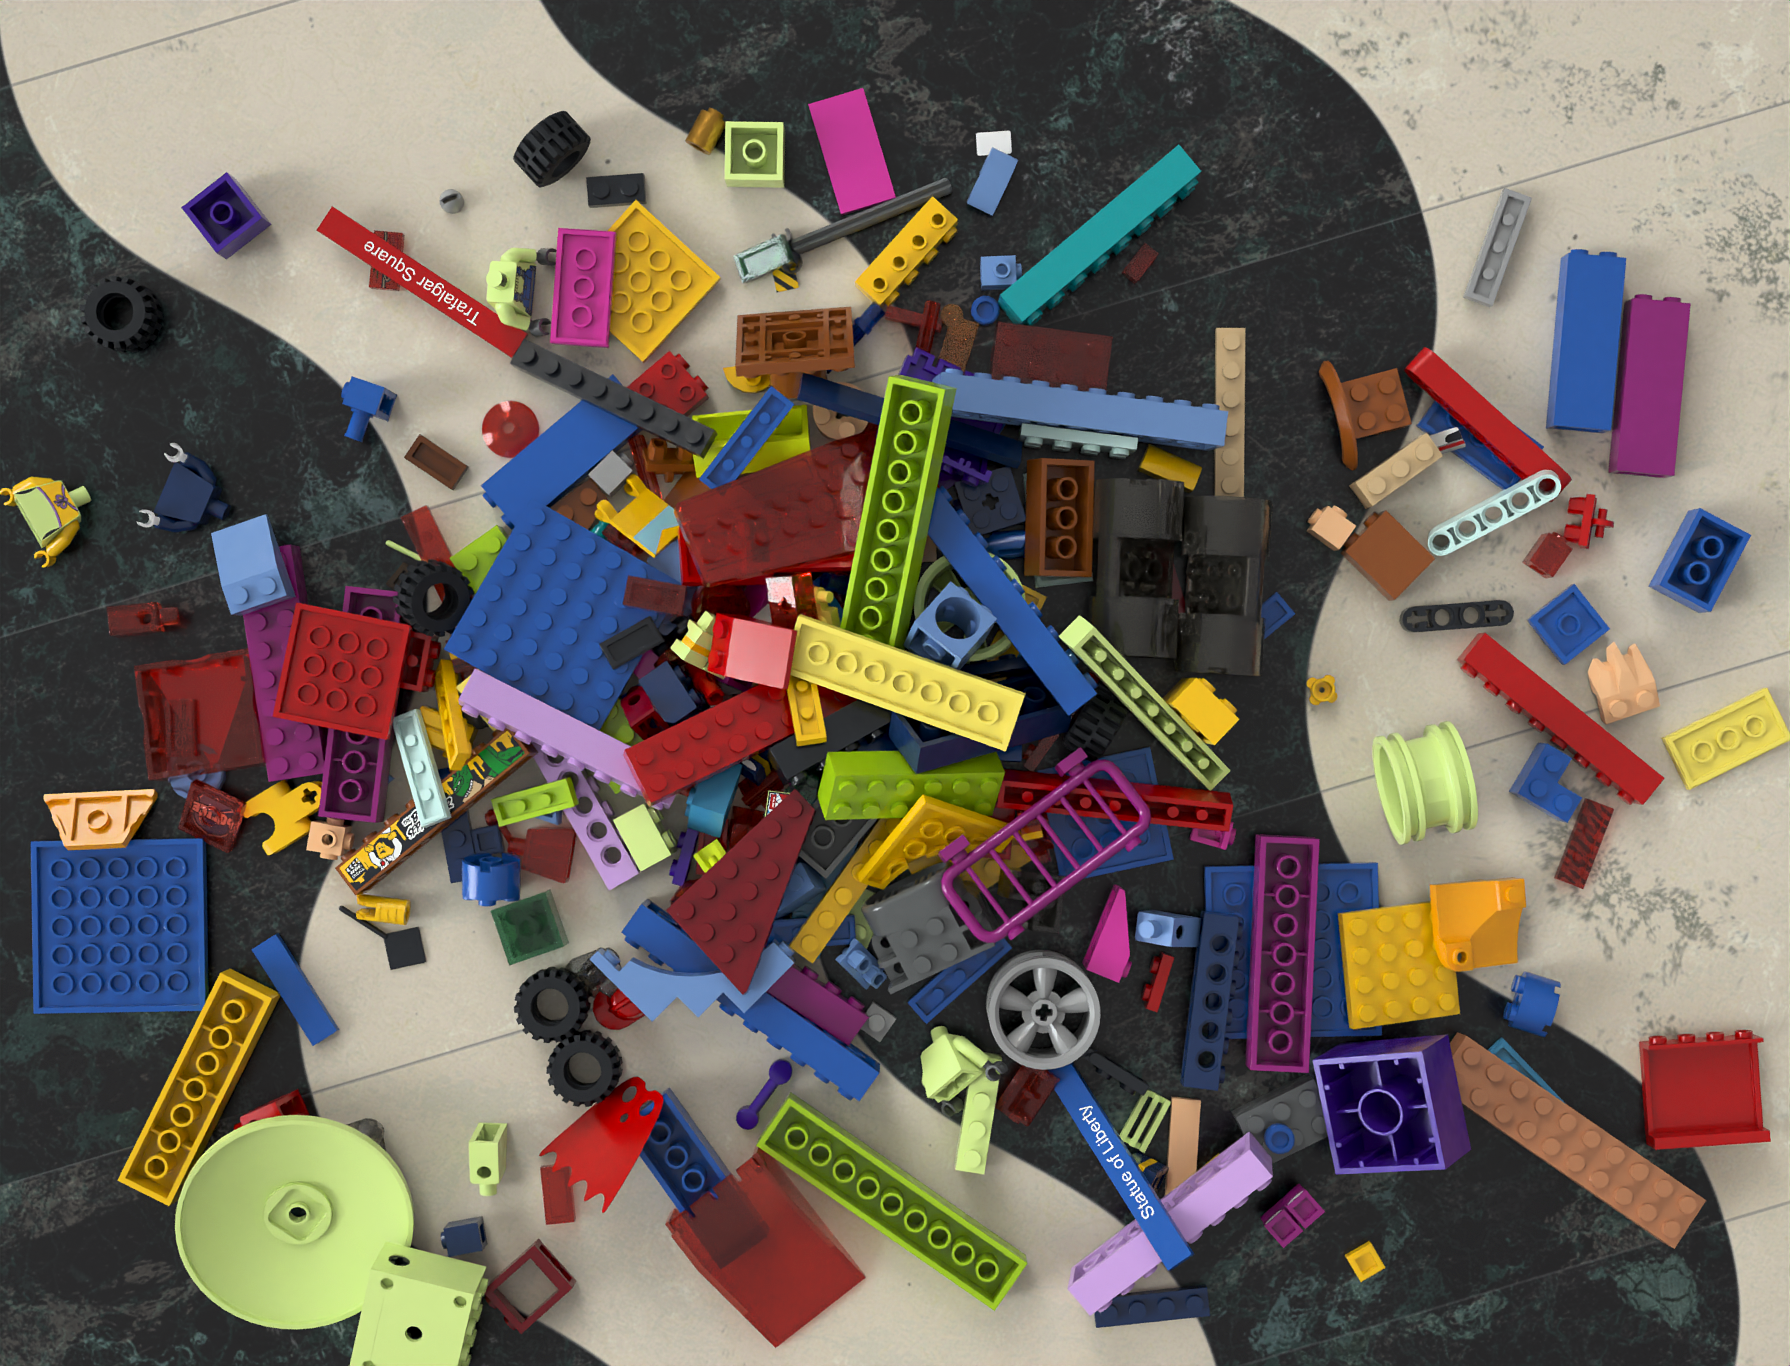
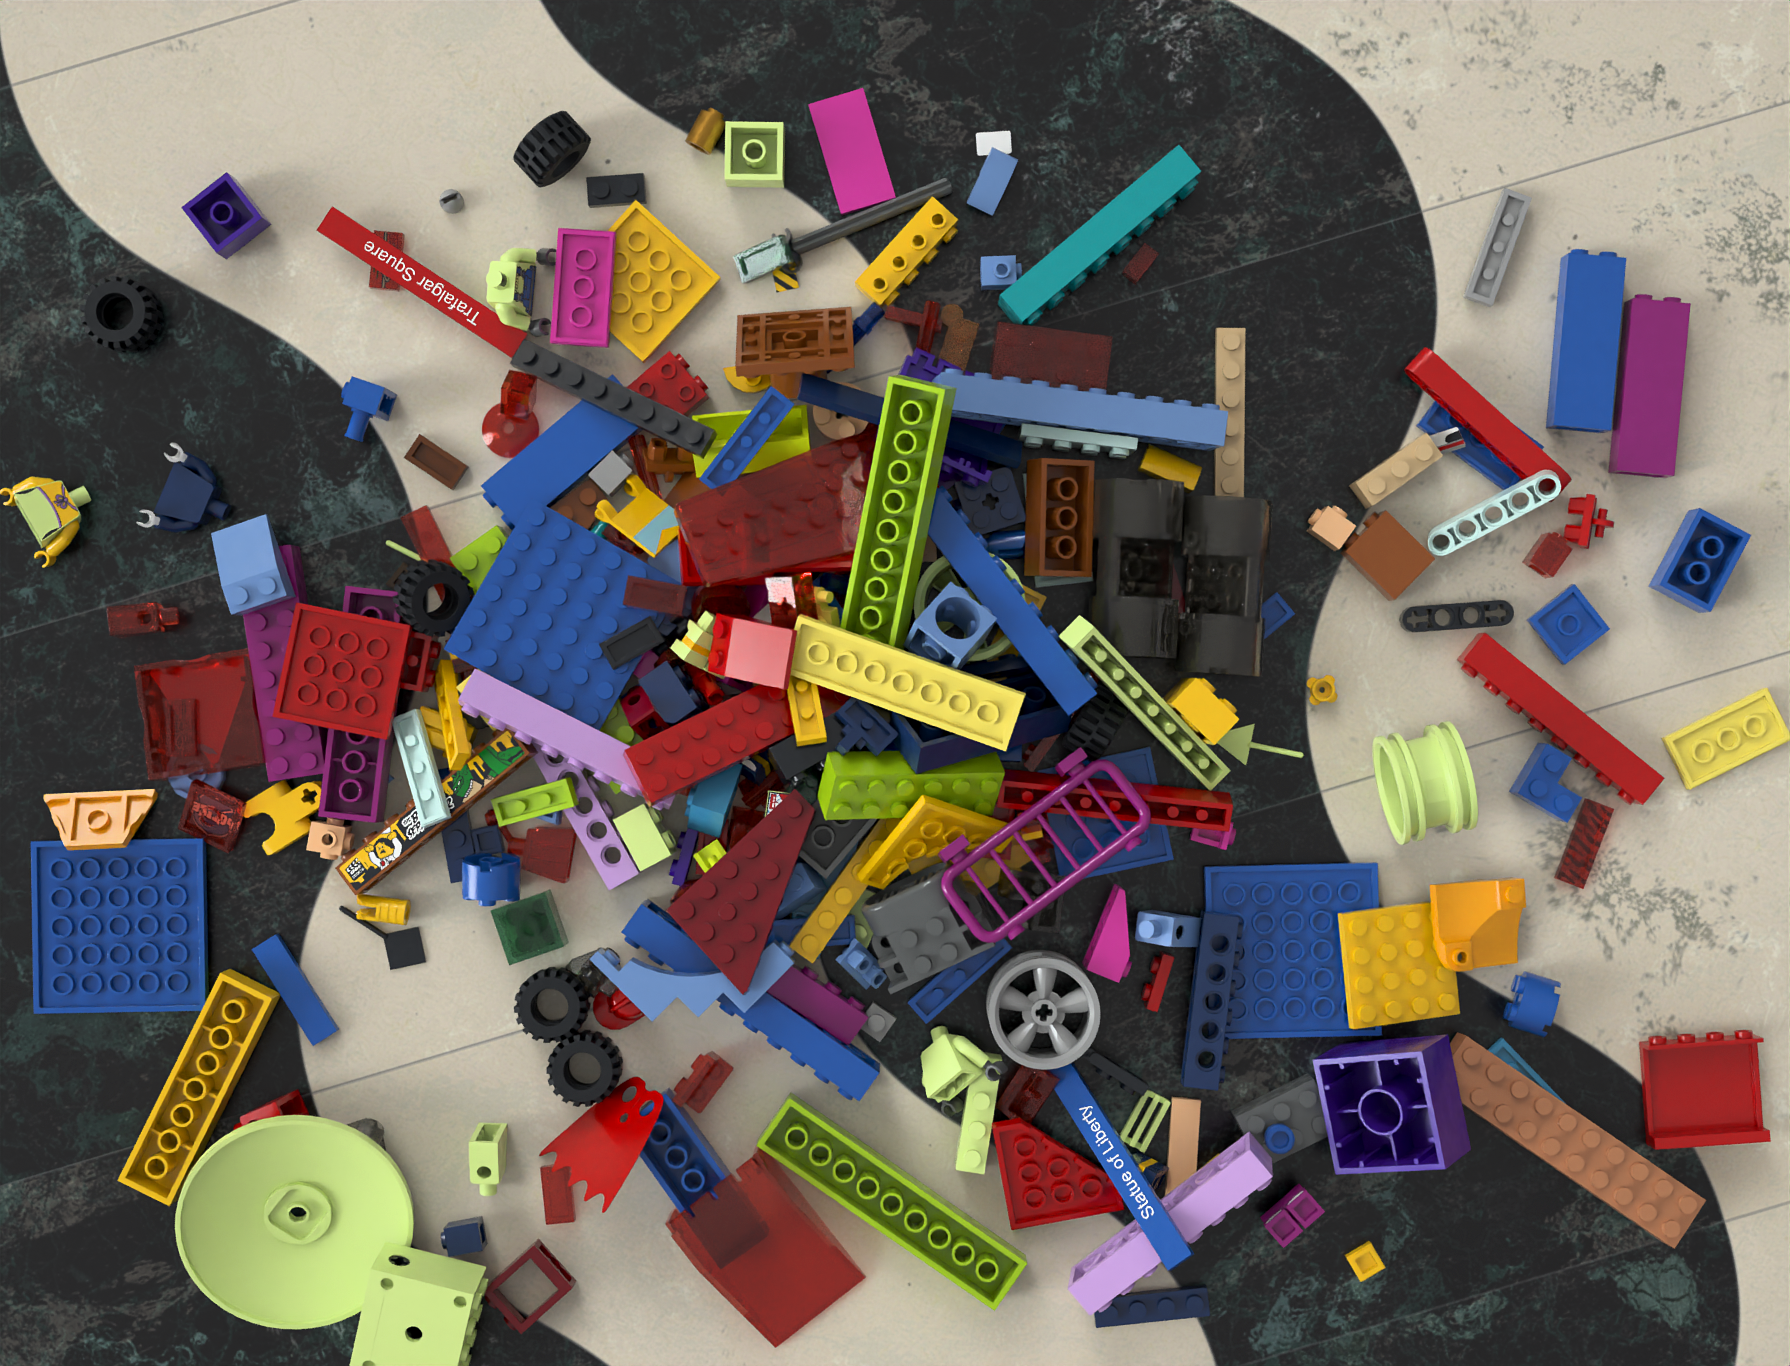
dark purple bar [736,1059,793,1130] -> none
blue tile [971,296,1000,326] -> none
magenta brick [1245,834,1320,1073] -> none
dark orange piece [1319,360,1412,471] -> none
light nougat plate [1587,642,1660,724] -> none
none -> clear red brick [500,369,537,420]
none -> clear red bracket [672,1051,734,1113]
none -> dark blue hinge [834,697,899,757]
none -> red plate [992,1118,1124,1230]
none -> yellowish green piece [1217,724,1304,765]

